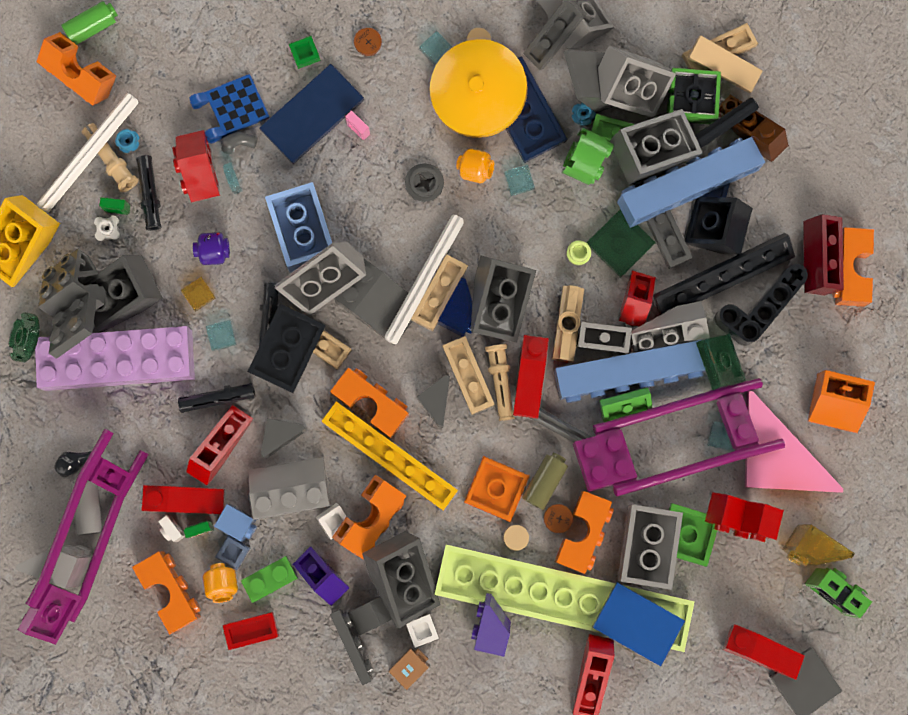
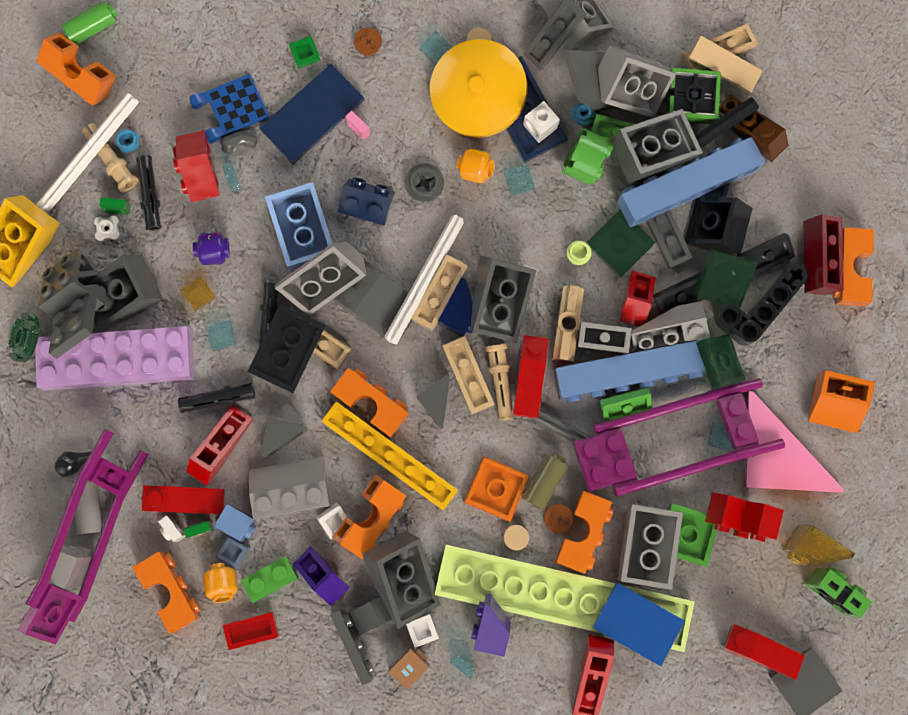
none -> dark blue bracket [337,177,395,226]
none -> clear light blue tile [450,653,476,679]
none -> white brick [523,101,560,143]
none -> clear green tile [694,249,758,308]

